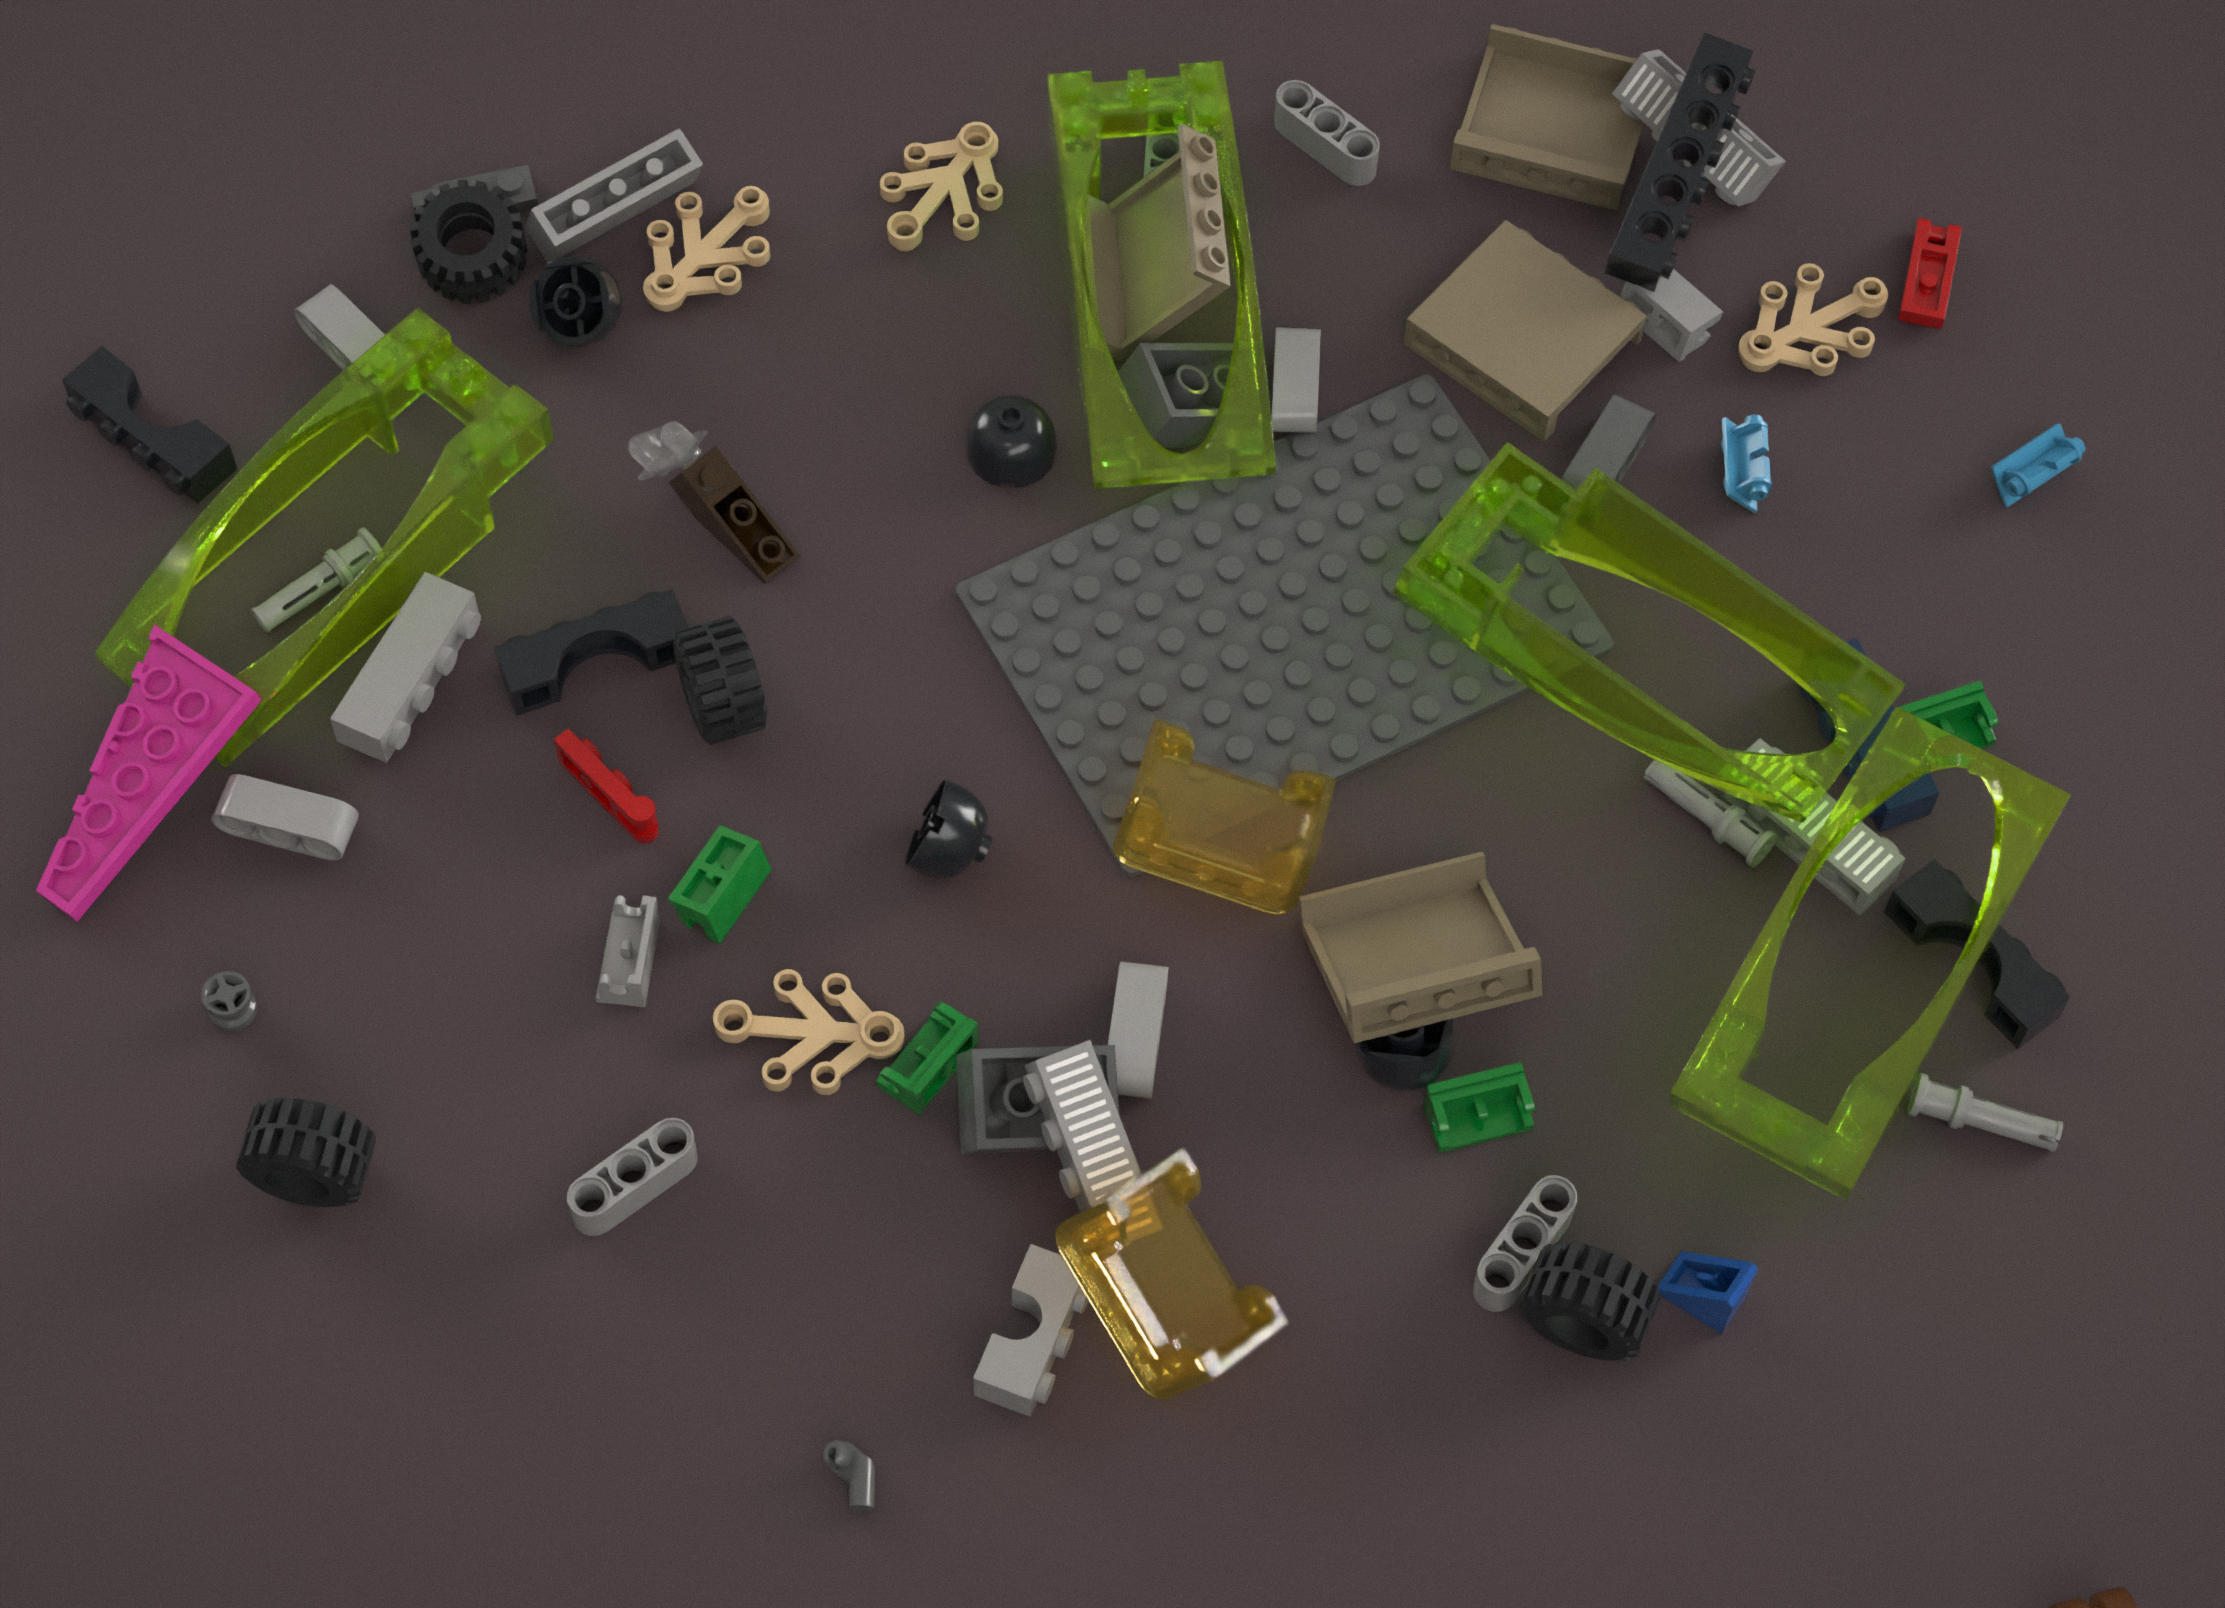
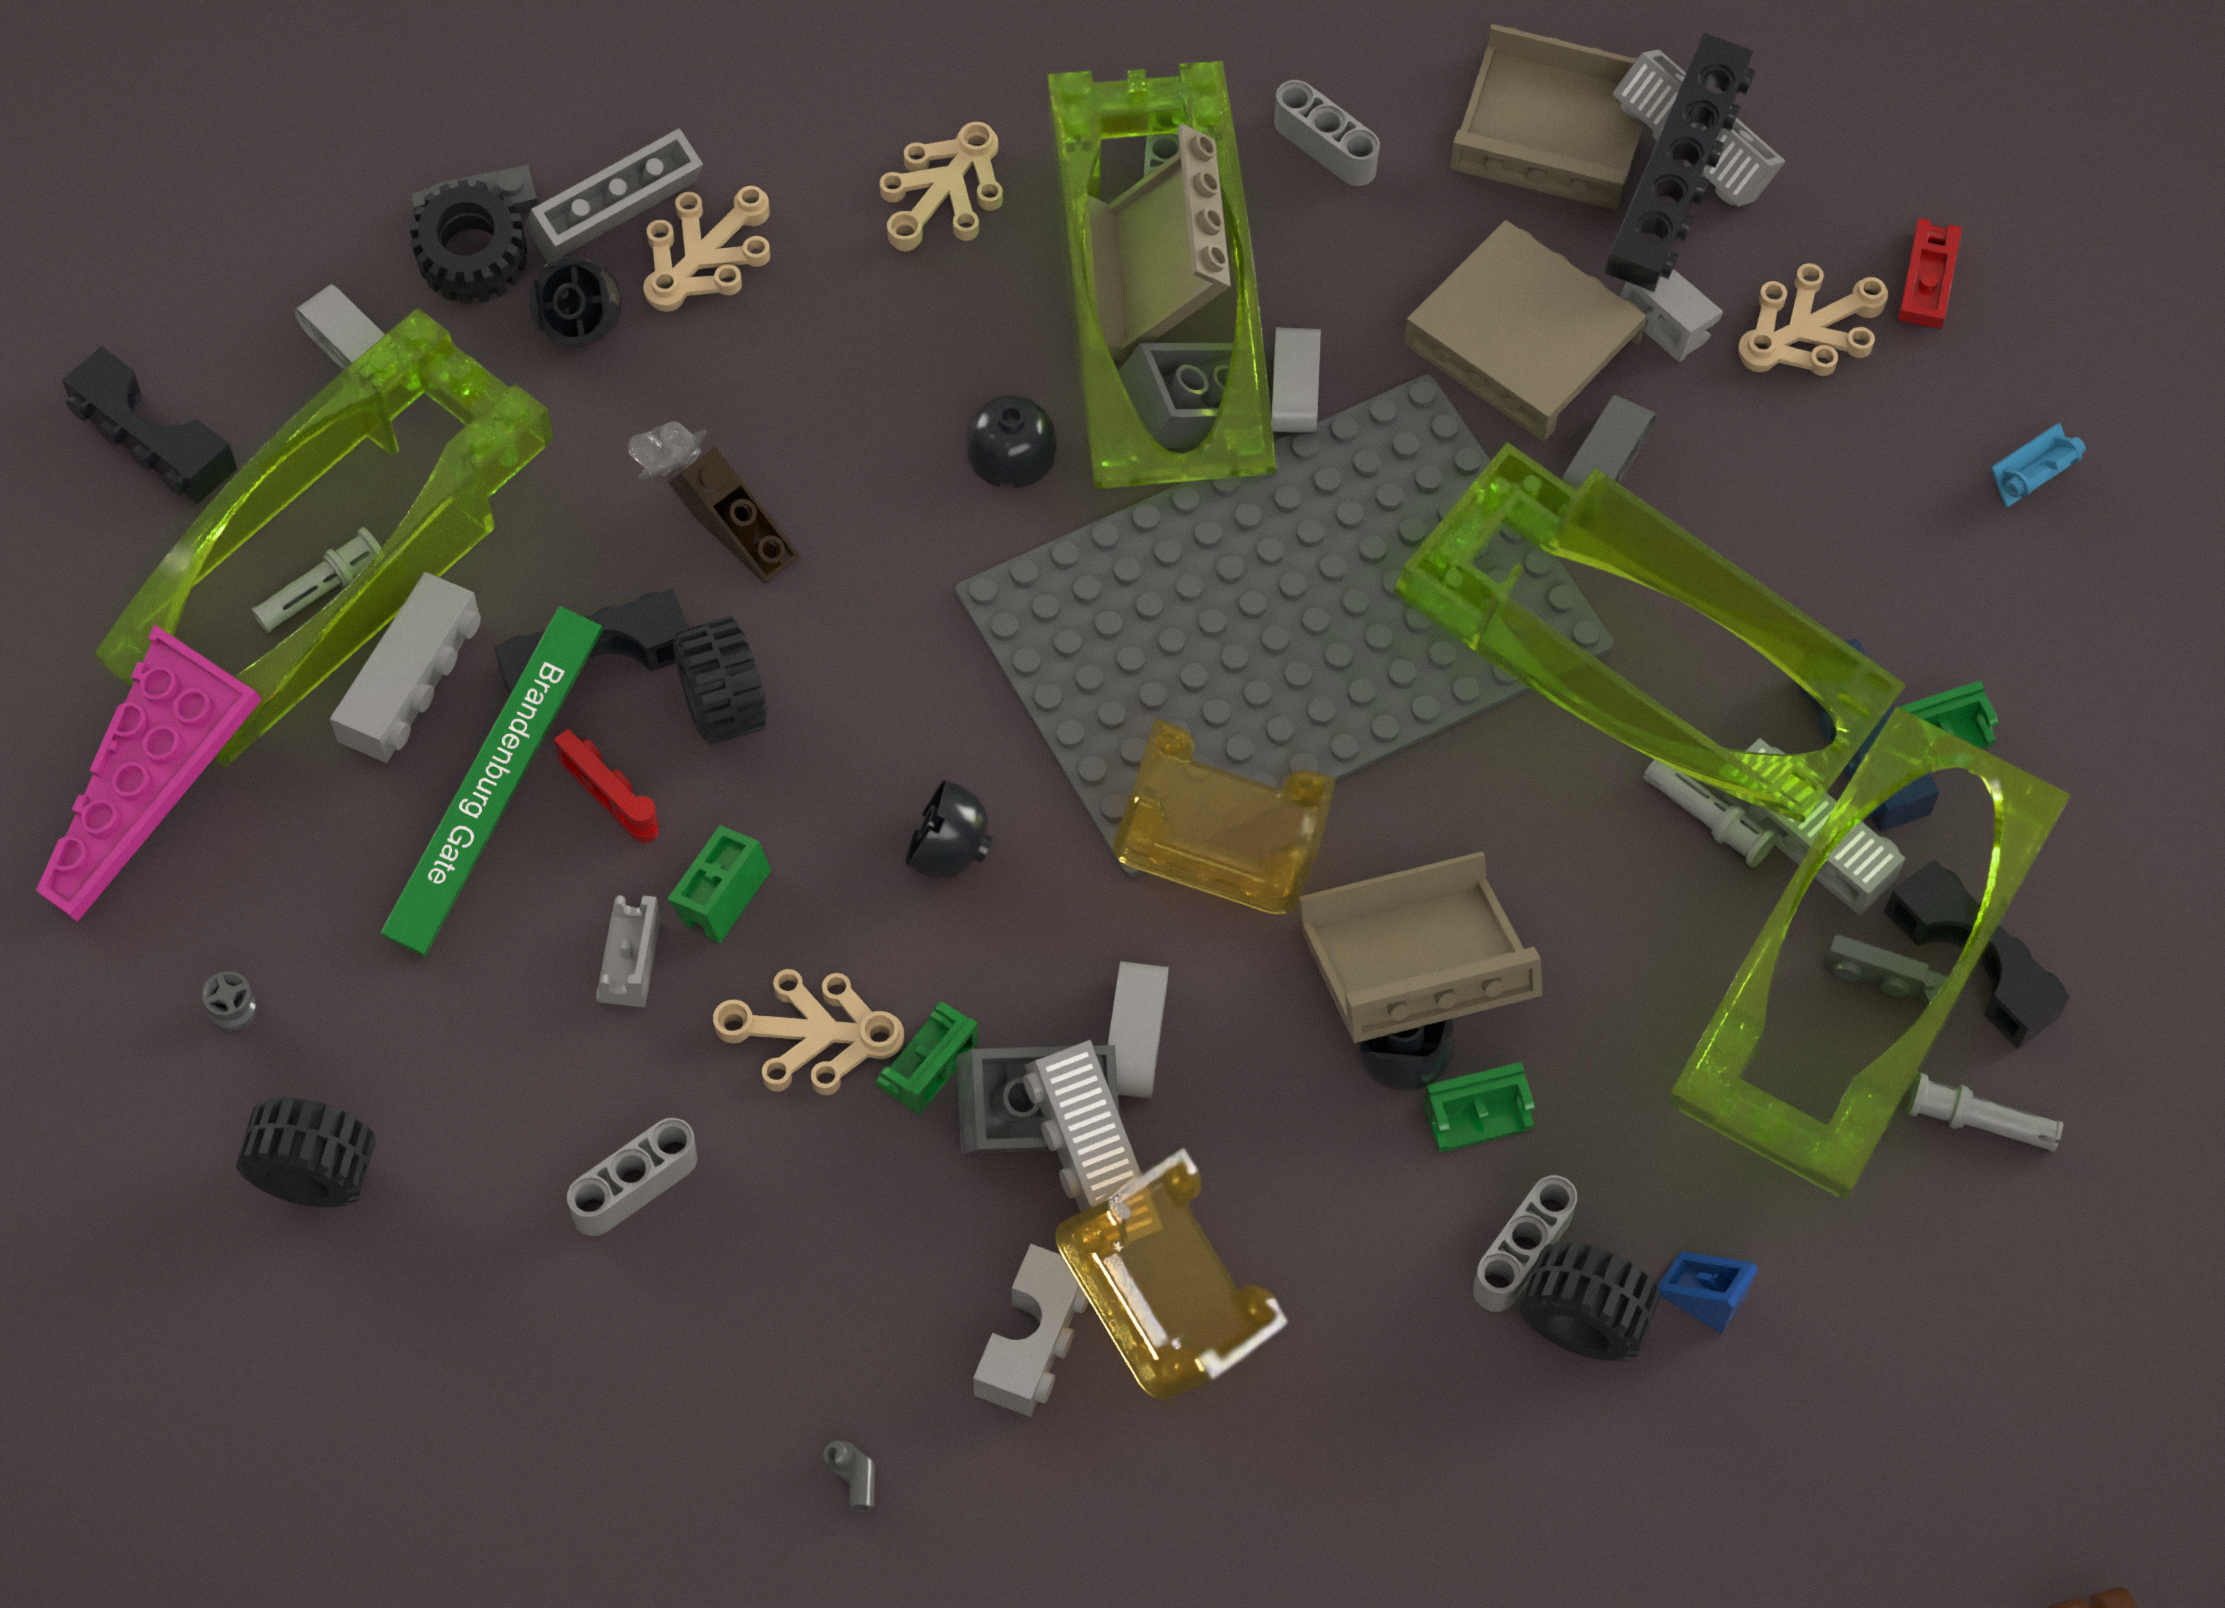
light grey beam [211,774,359,861] -> none
dark azure hinge [1721,415,1772,513] -> none
none -> green tile [380,606,602,958]
none -> dark grey hinge [1822,934,1962,1013]

